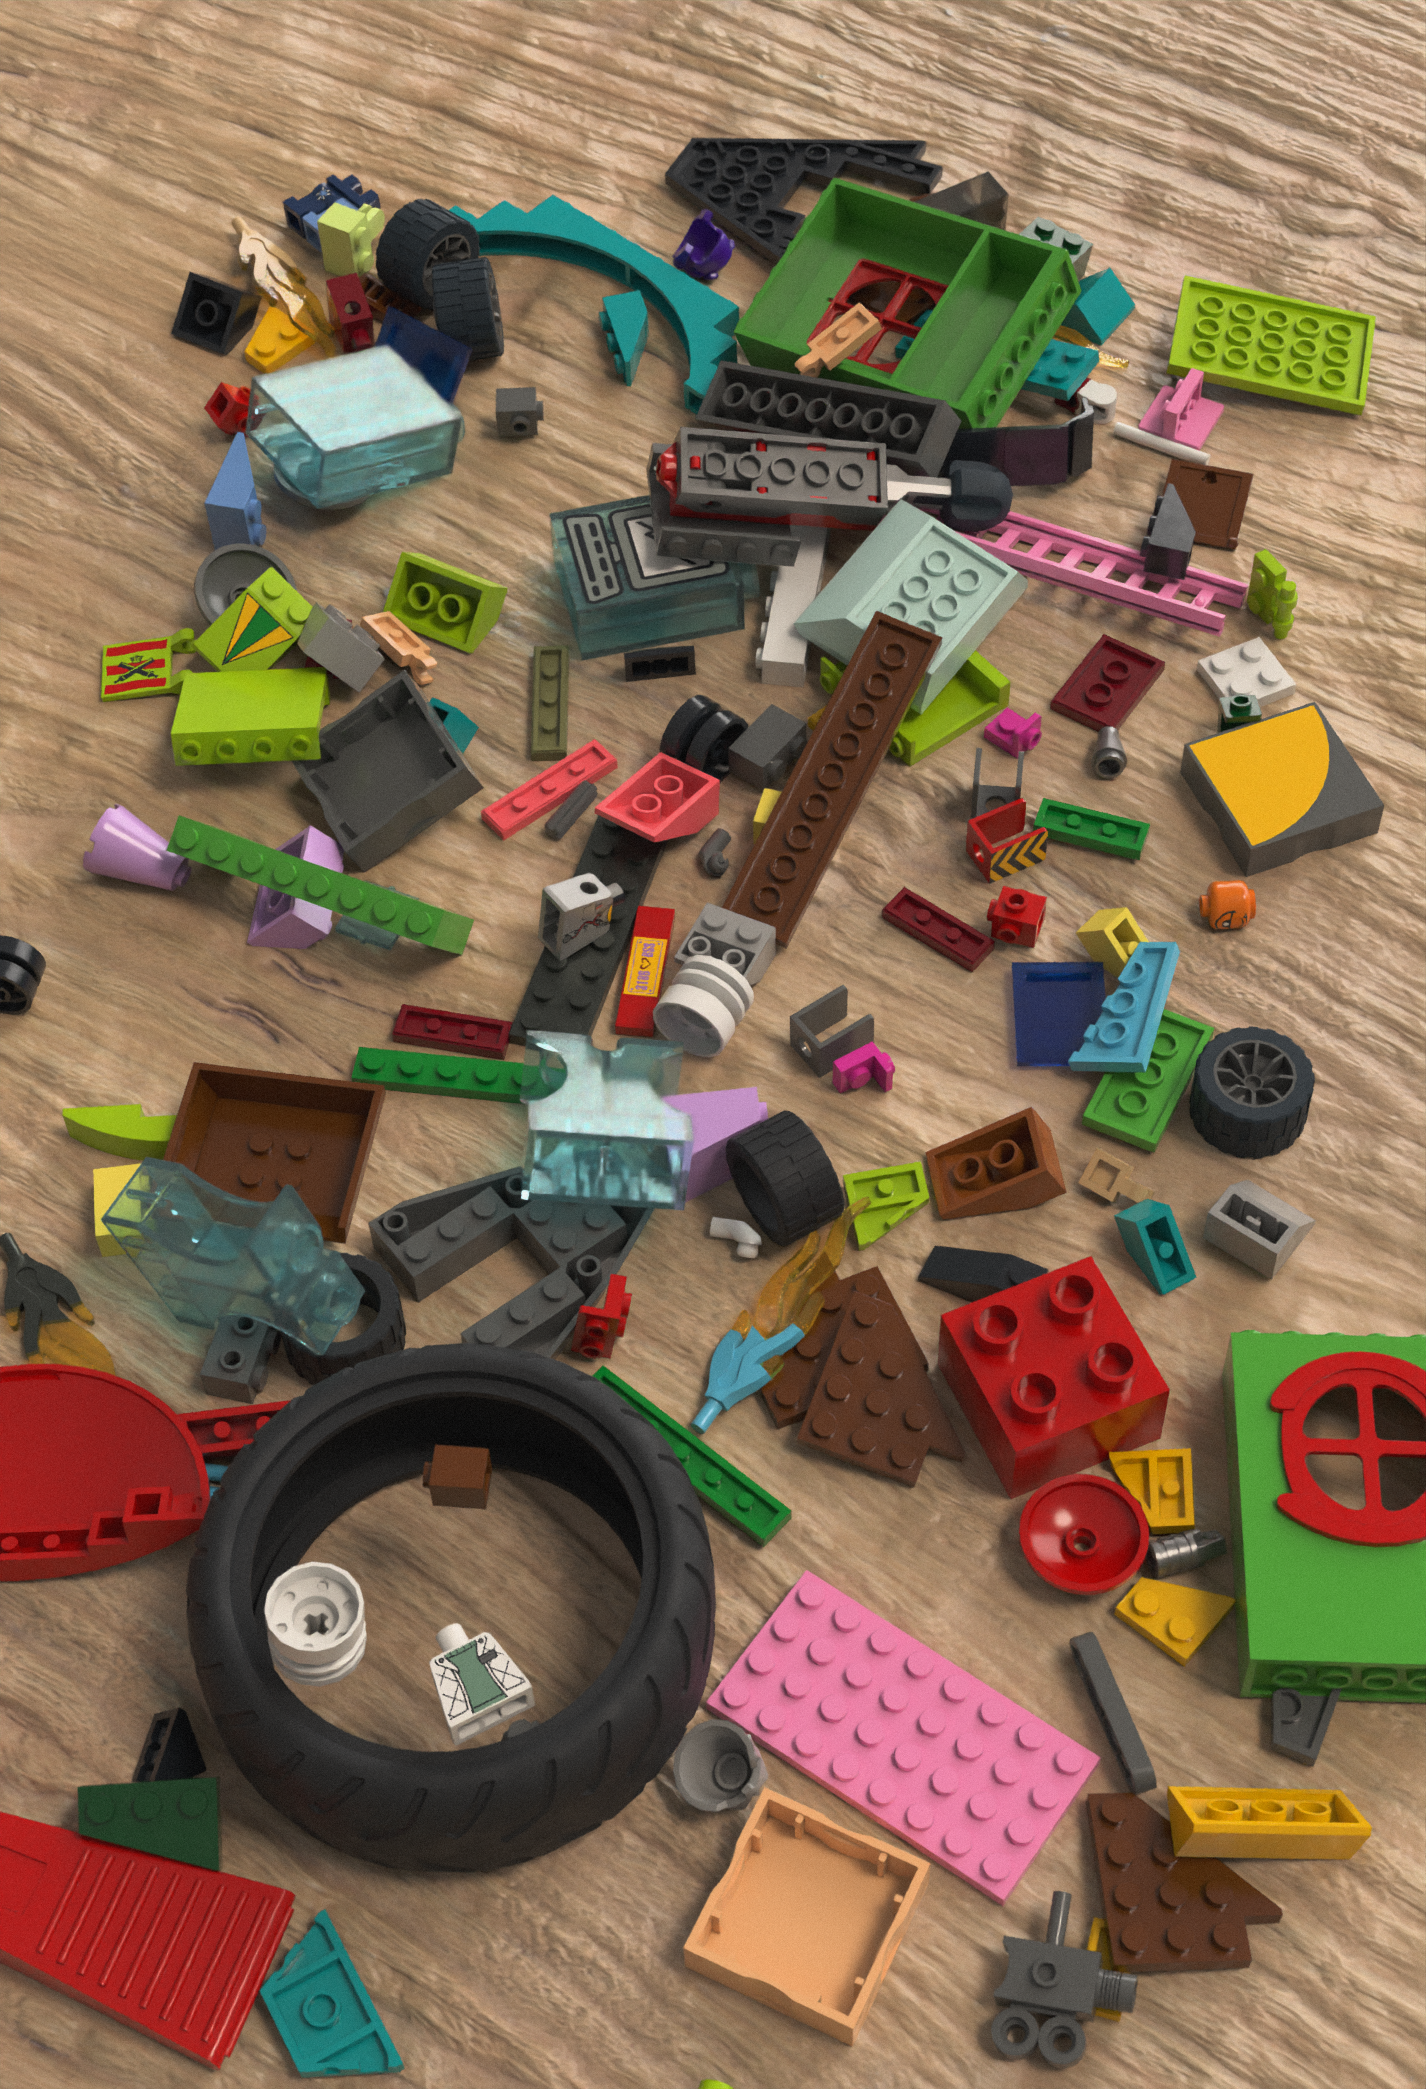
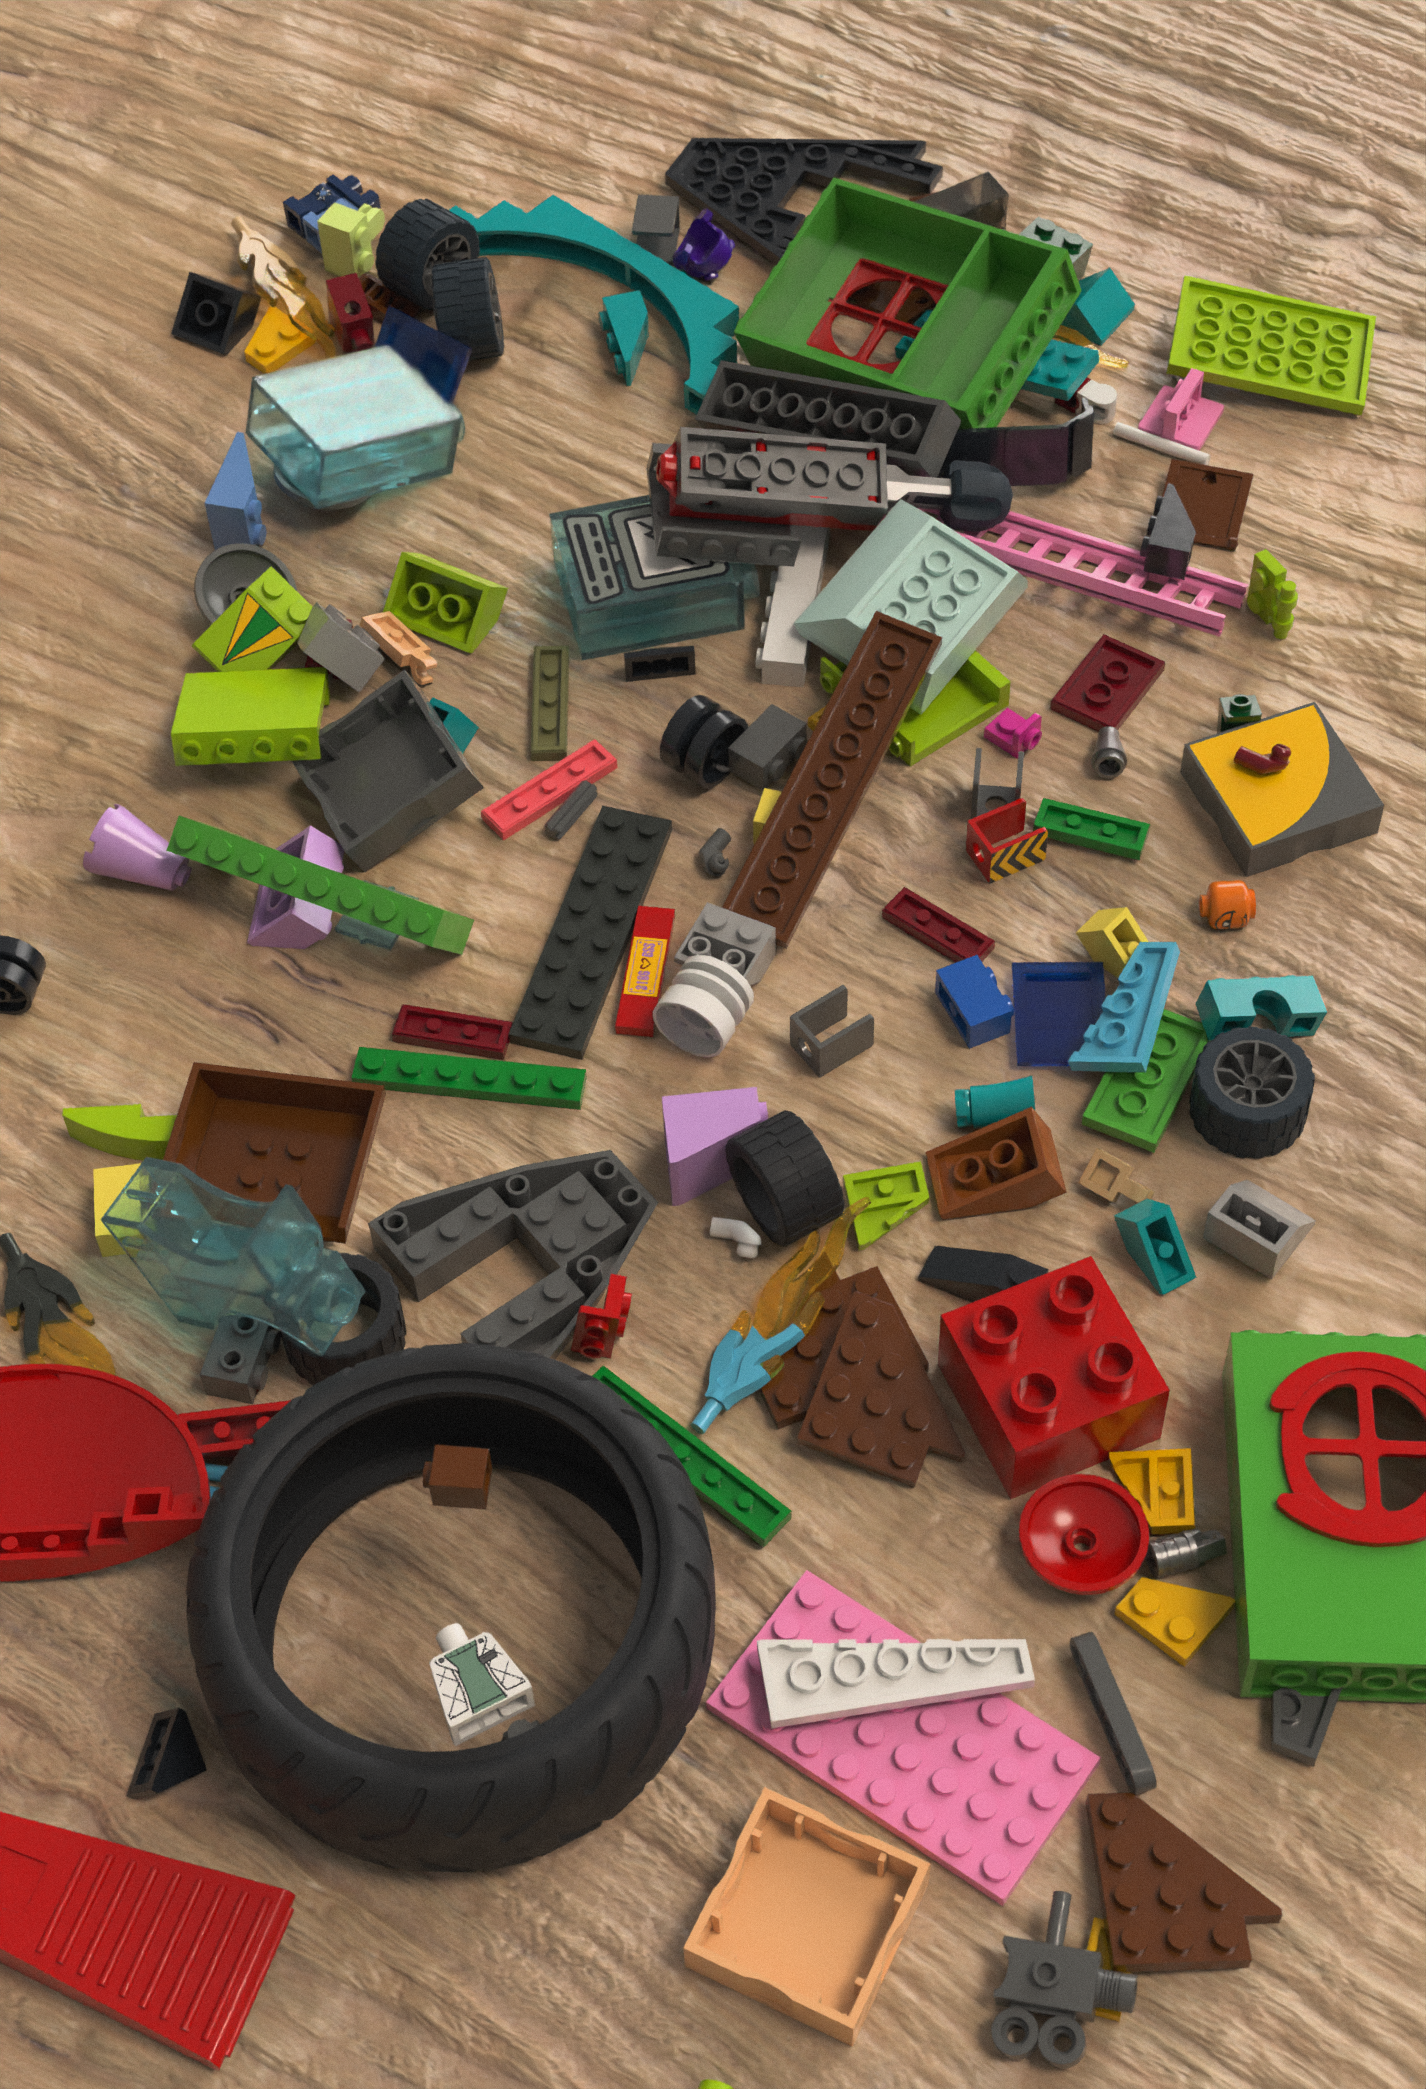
dark green wedge [78,1776,223,1871] -> none
lime flag [101,628,196,702] -> none
red brick [204,382,265,437] -> none
teal wing [260,1909,405,2078] -> none
white wheel [264,1562,367,1687] -> none
dark grey brick [496,387,544,436] -> none
clear light blue brick [520,1030,694,1210] -> none
light grey torso [538,873,625,961] -> none
coral slope [595,752,720,843] -> none
light grey helmet [673,1719,768,1812] -> none
light nougat plate [794,302,882,378] -> none
dark pink bracket [832,1041,895,1094] -> none
red brick [987,886,1047,948] -> none
yellow slope [1167,1786,1372,1860] -> none
white plate [1197,637,1296,707] -> none
none -> dark grey piece [632,194,680,265]
none -> white wing [757,1639,1035,1729]
none -> blue brick [935,955,1015,1049]
none -> teal plant [955,1075,1035,1129]
none -> teal arch [1195,975,1327,1041]
none -> dark red arm [1234,744,1292,774]

